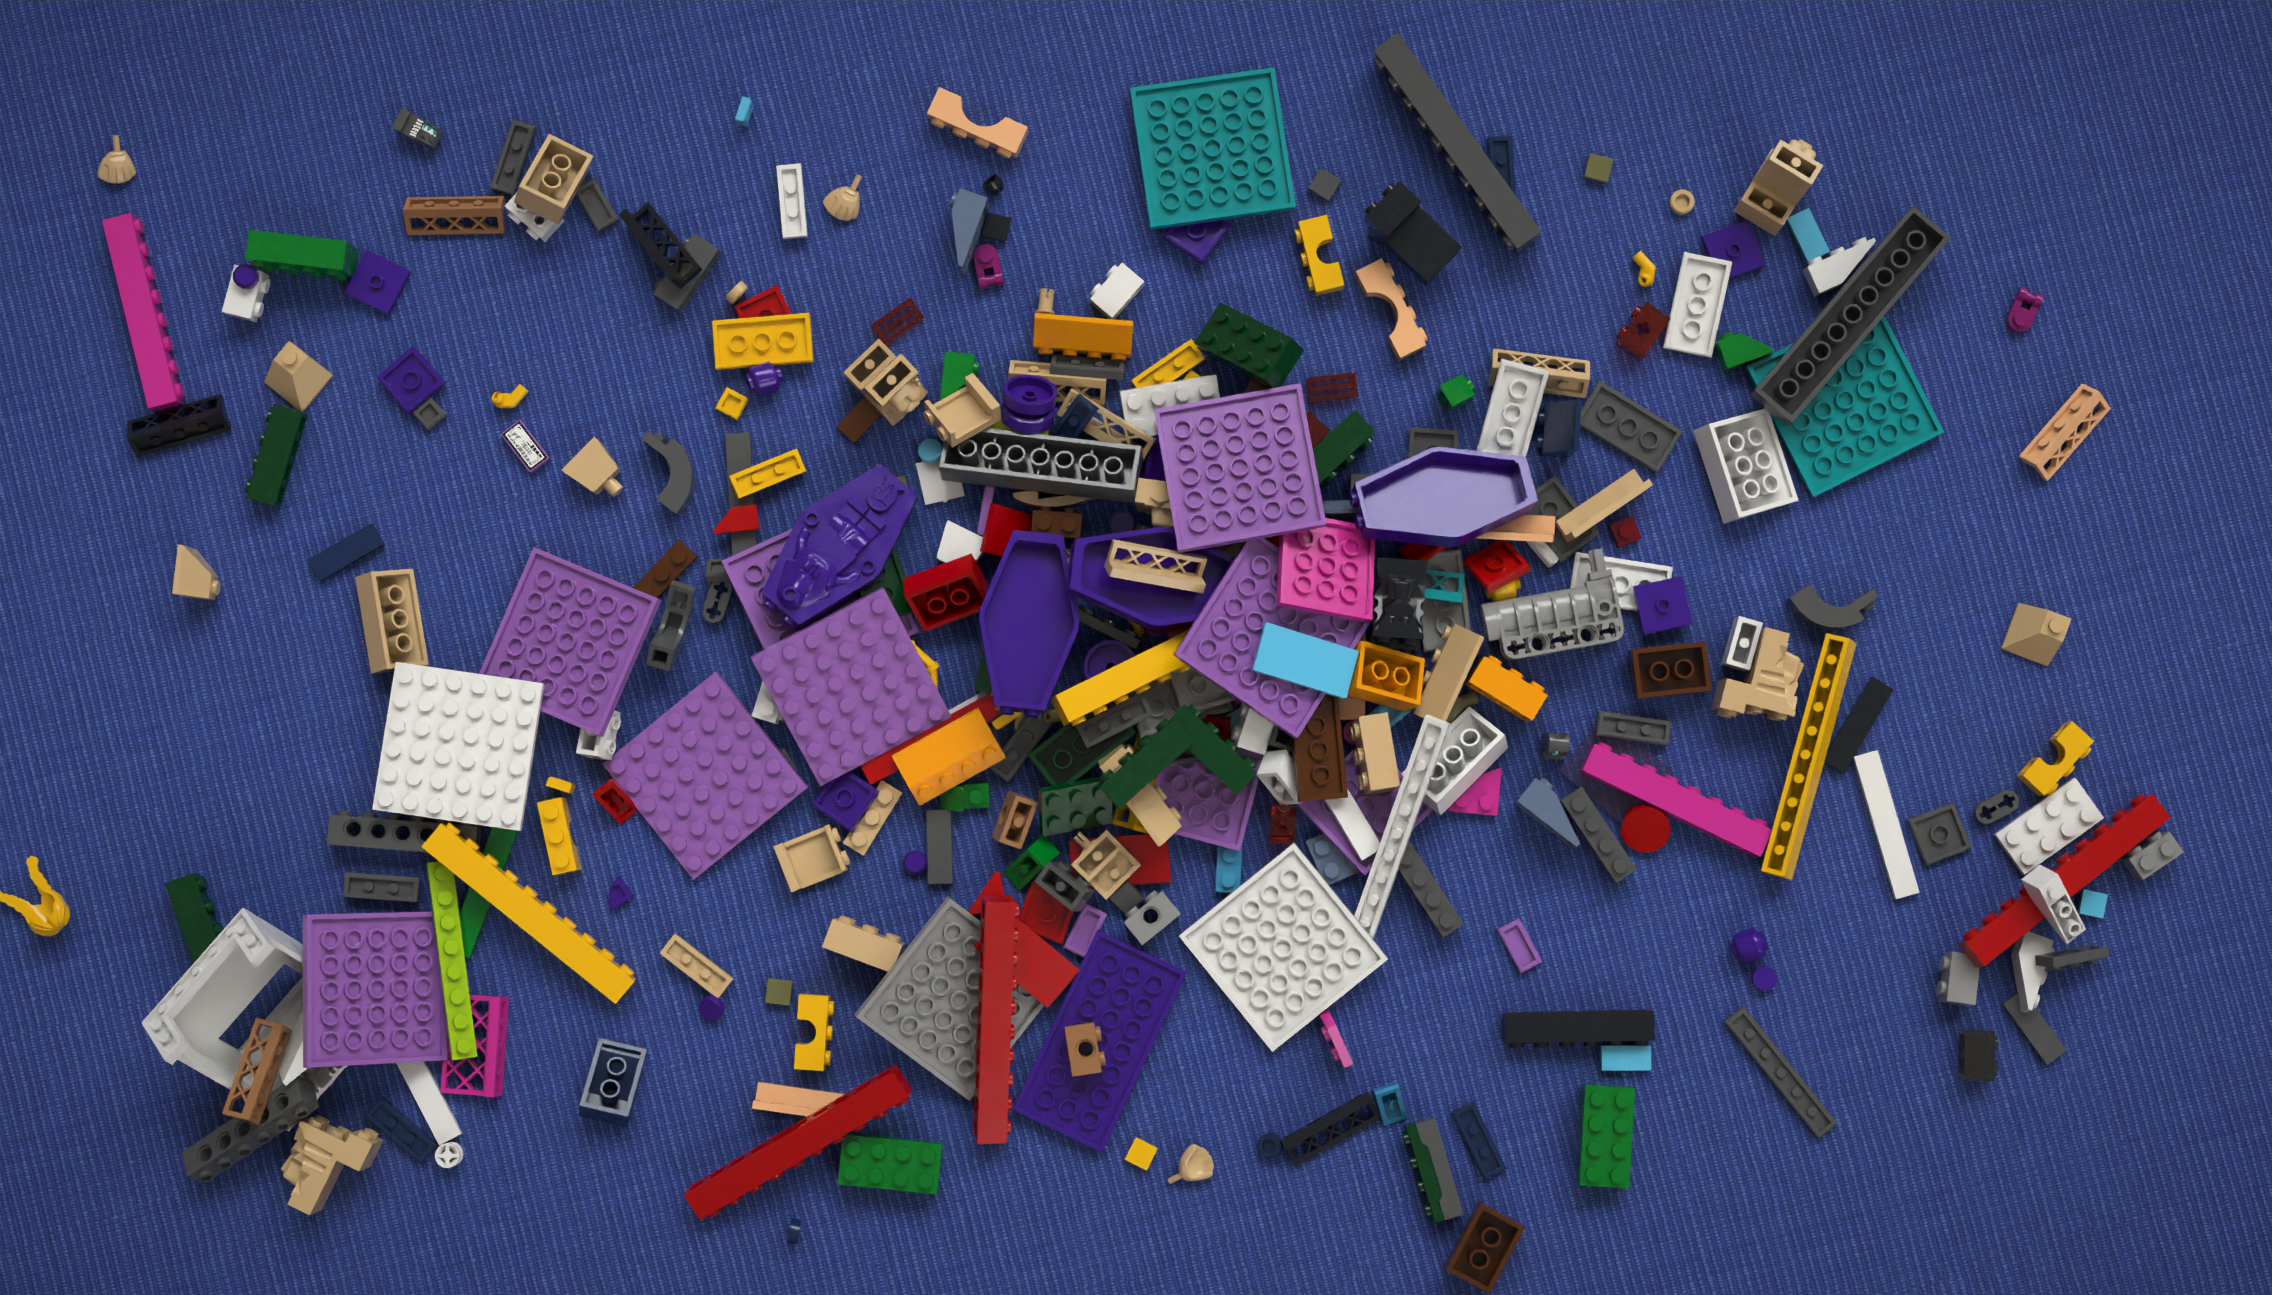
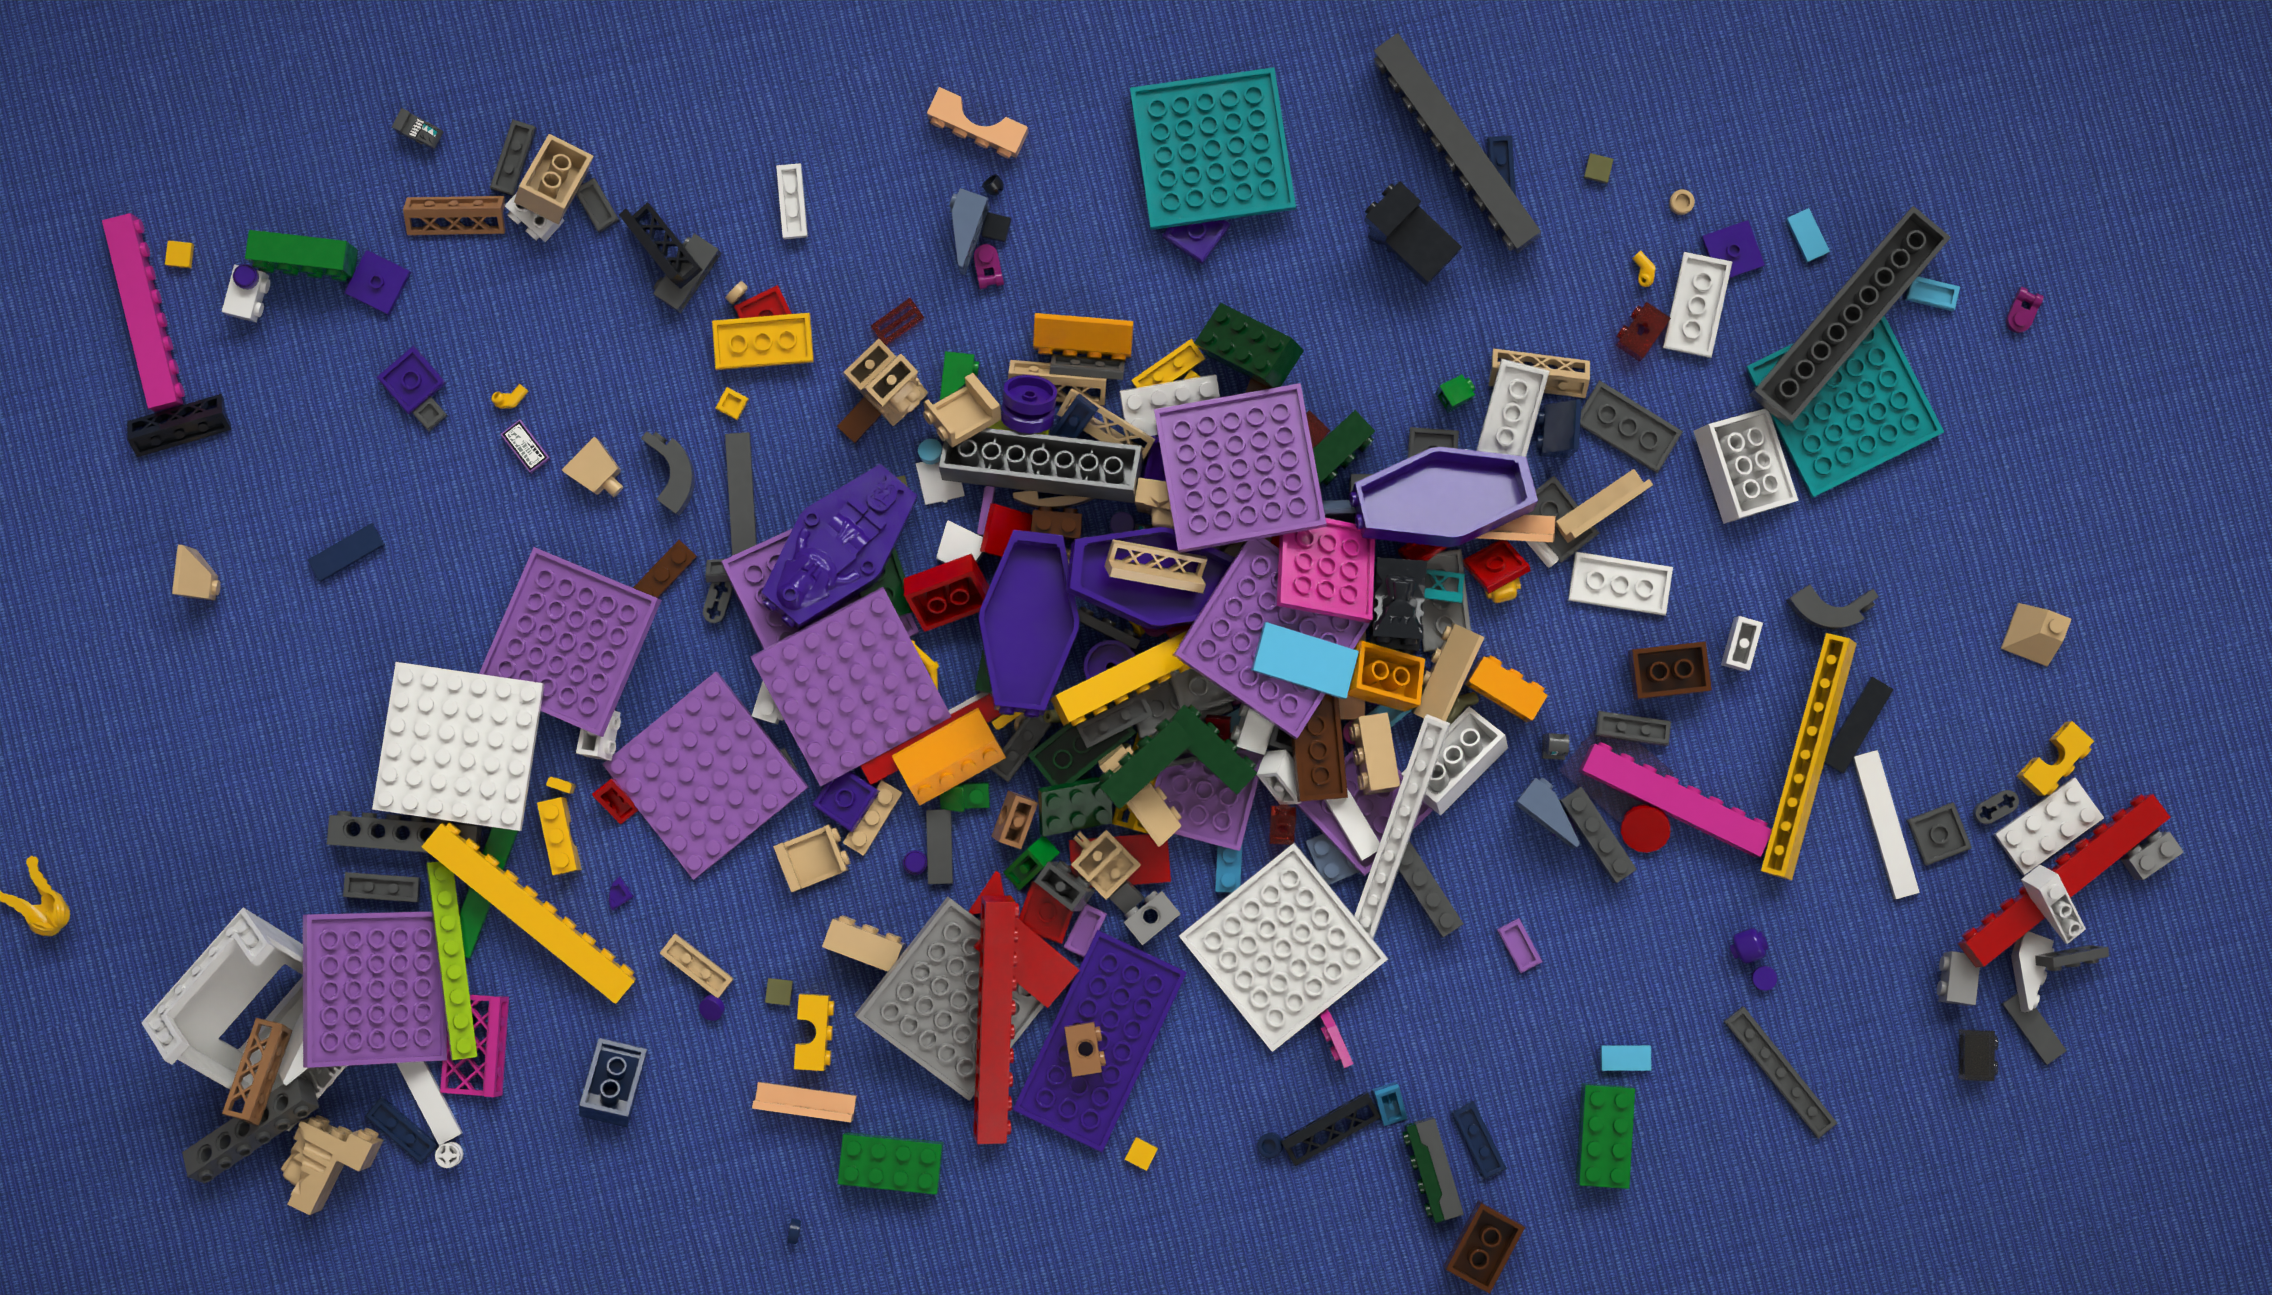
tan piece [97,135,136,184] -> none
dark green brick [165,873,224,963] -> none
dark green brick [245,404,308,508] -> none
tan slope [264,341,334,412] -> none
tan slope [355,569,429,674] -> none
dark grey arch [646,580,696,671] -> none
red brick [684,1064,912,1220] -> none
red tile [713,505,760,535] -> none
yellow plate [728,449,806,499] -> none
medium azure tile [735,96,754,127] -> none
dark purple head [745,362,783,397] -> none
tan piece [823,174,862,221] -> none
tan pin [1035,288,1055,315] -> none
white brick [1090,263,1144,320] -> none
tan piece [1168,1144,1214,1184] -> none
yellow arch [1294,215,1345,296] -> none
clear red tile [1307,372,1359,403] -> none
dark grey tile [1308,168,1342,202] -> none
light nougat arch [1354,258,1428,362] -> none
dark pink wing [1447,768,1502,816] -> none
light grey piece [1480,548,1624,660] -> none
black brick [1502,1009,1655,1048] -> none
dark red plate [1609,516,1641,548] -> none
dark purple plate [1632,576,1692,635] -> none
tan brick [1711,627,1804,722] -> none
green slope [1714,332,1773,372] -> none
tan brick [1734,139,1823,236] -> none
white slope [1803,237,1876,297] -> none
light nougat fence [2019,384,2111,481] -> none
medium azure tile [2077,889,2108,919] -> none
none -> yellow tile [165,241,194,268]
none -> medium azure tile [1905,277,1960,311]

